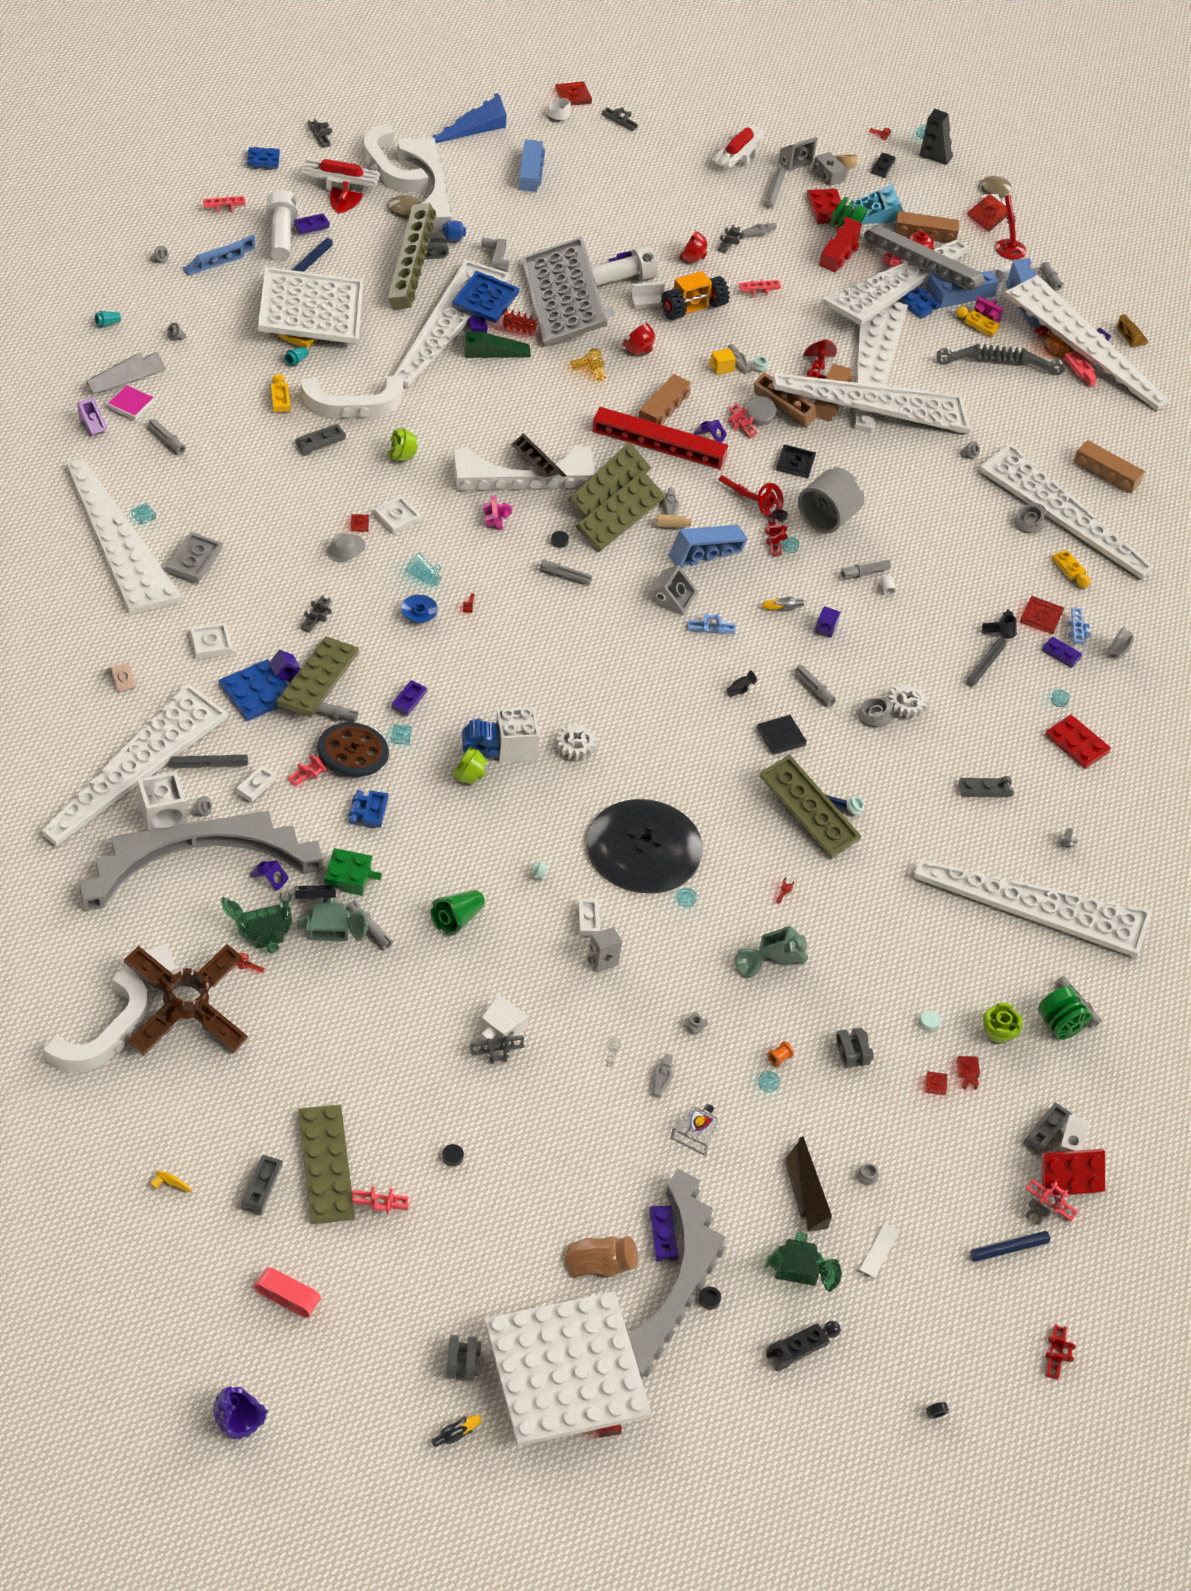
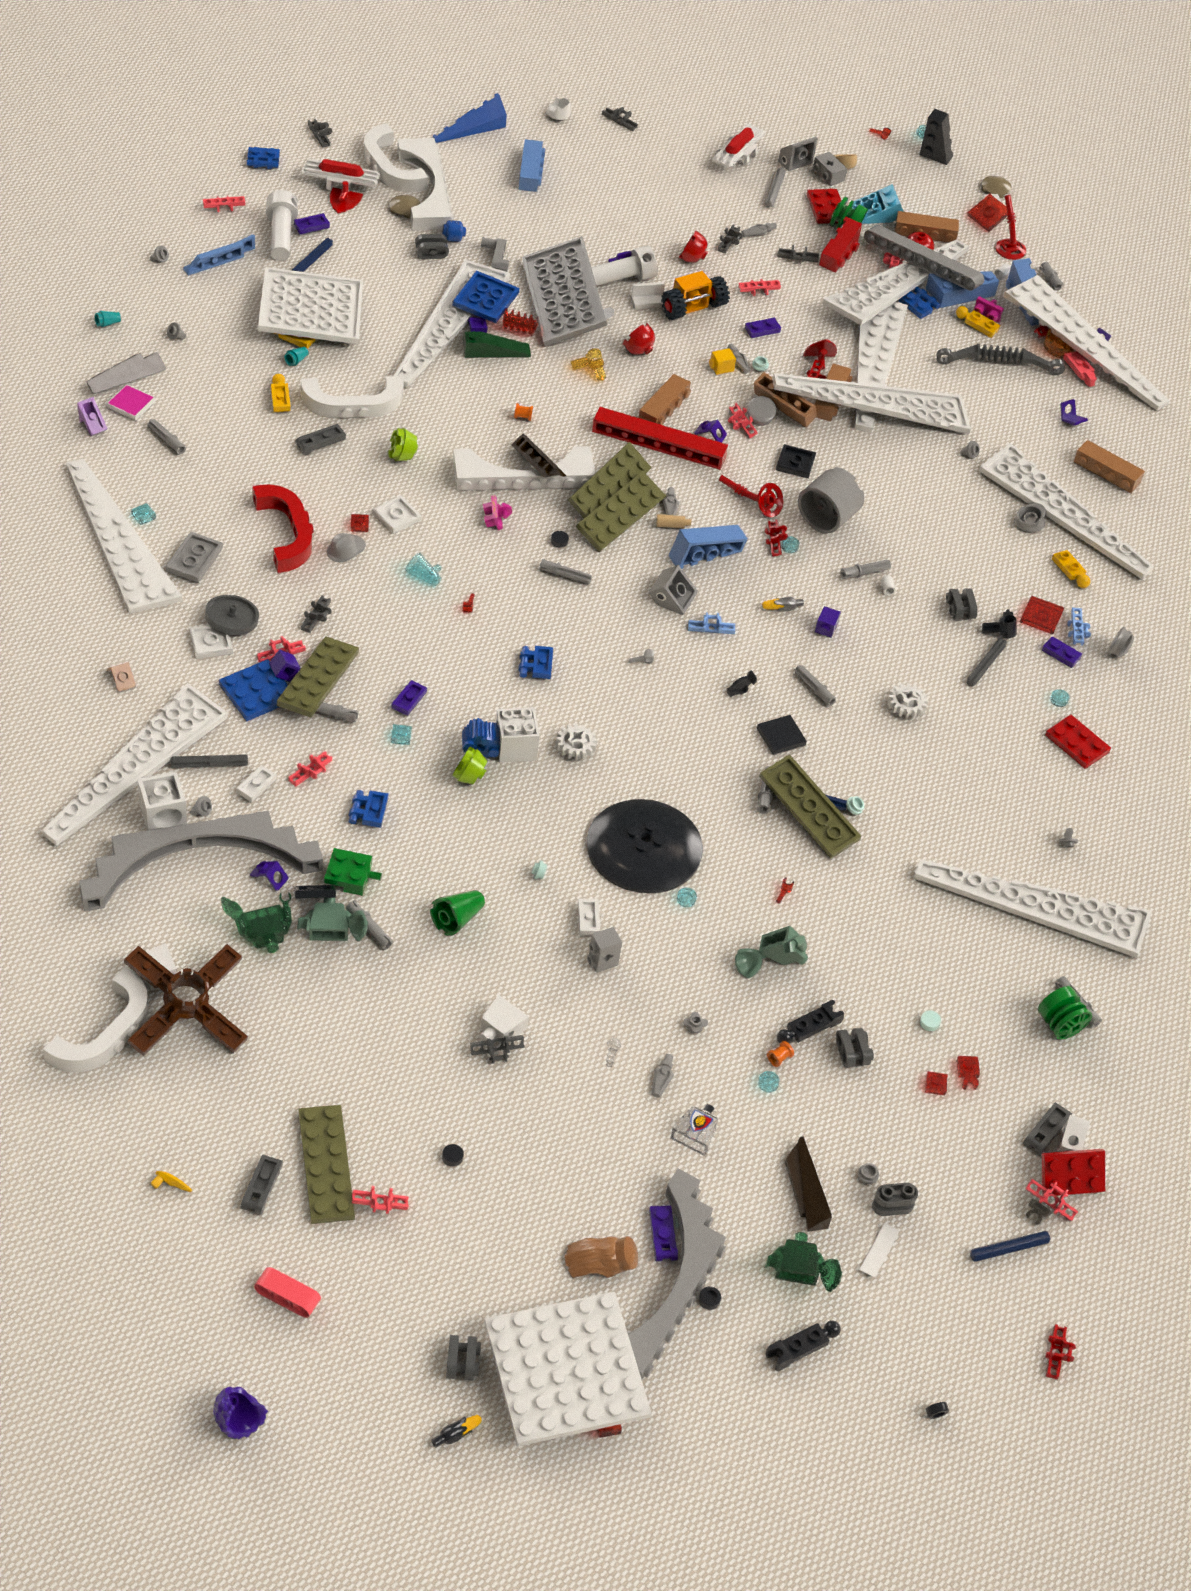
clear red hand [237,953,265,973] -> none
wedge [317,722,389,777] -> none
olive brick [388,203,436,310] -> none
blue dish [401,595,438,623] -> none
clear red tile [555,81,592,106] -> none
black piece [772,509,788,522] -> none
light grey piece [858,697,893,727] -> none
black plate [871,152,896,178] -> none
dark grey plate [959,776,1014,798] -> none
lime cone [983,1003,1023,1044] -> none
pearl gold panel [1116,314,1148,348] -> none
none -> dark grey piece [205,595,259,635]
none -> red arch [252,484,314,573]
none -> coral piece [257,636,306,662]
none -> orange bush [514,403,533,421]
none -> blue plate [518,646,553,679]
none -> light grey hand [629,649,654,664]
none -> dark purple plate [745,317,781,338]
none -> light grey axle [757,766,773,814]
none -> black plate [777,1000,844,1044]
none -> dark grey piece [778,245,819,263]
none -> dark grey brick [872,1183,918,1216]
none -> dark grey brick [946,588,977,619]
none -> dark purple bracket [1060,399,1088,426]

